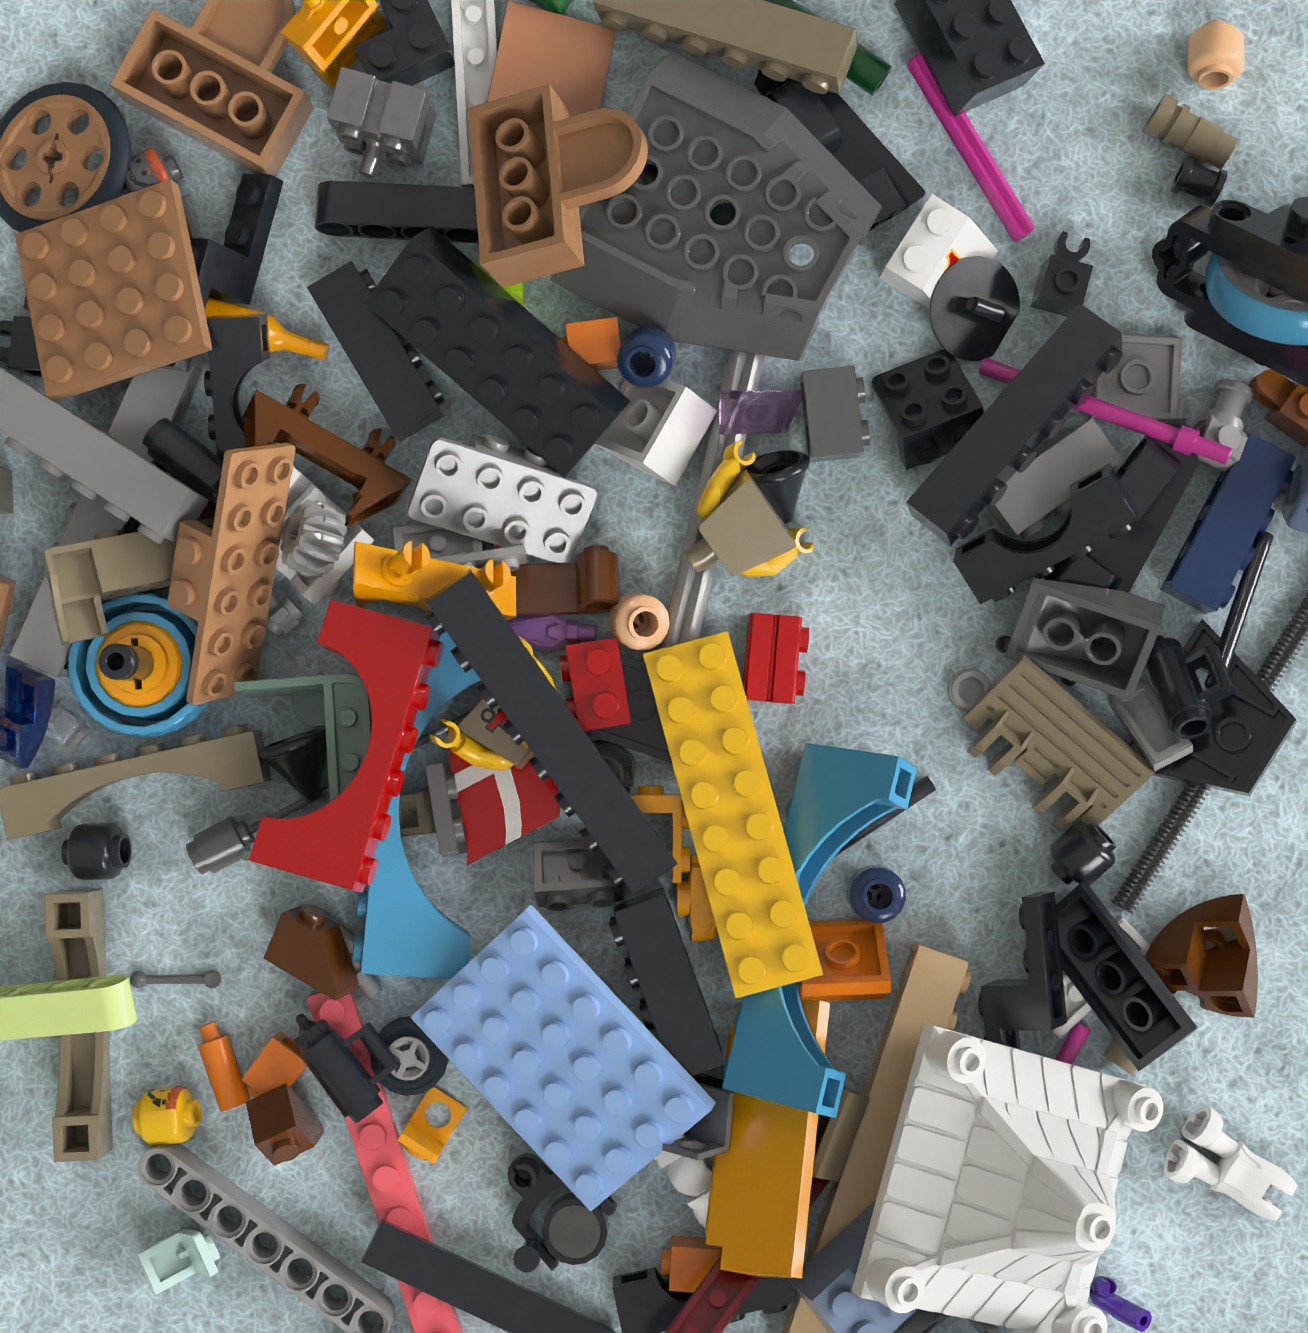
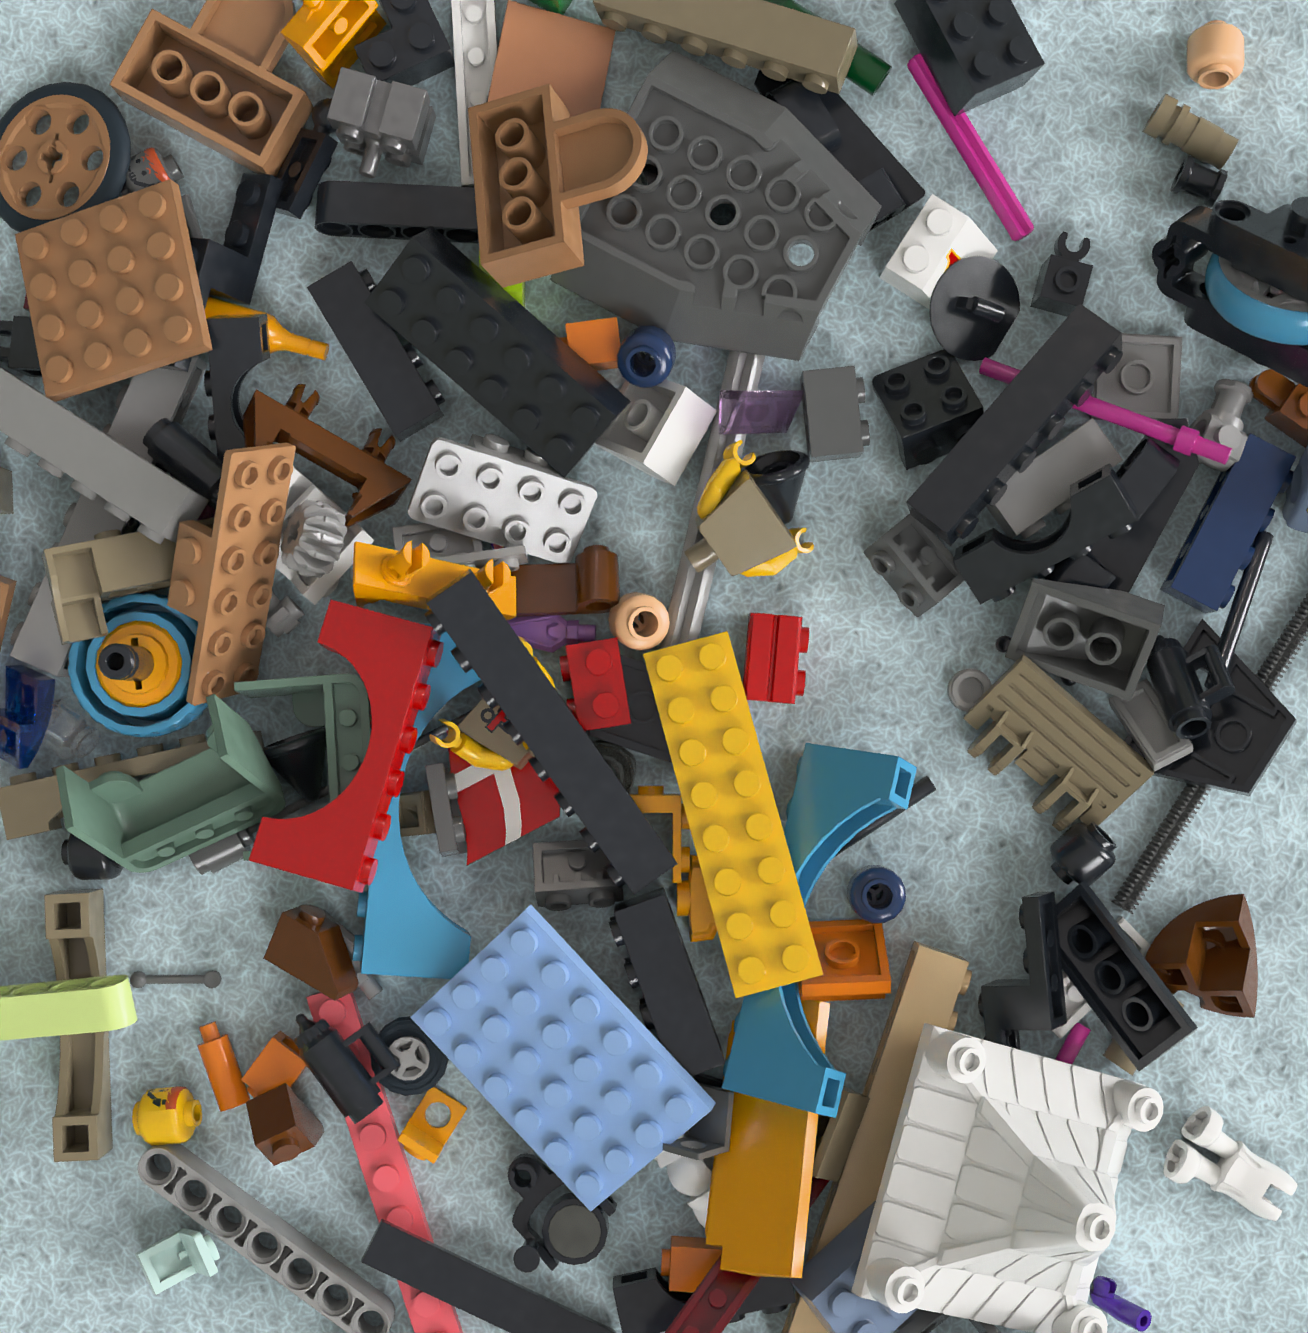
none -> sand green windscreen [55,694,286,873]
none -> black plate [275,98,338,219]
none -> dark grey bracket [864,514,965,617]

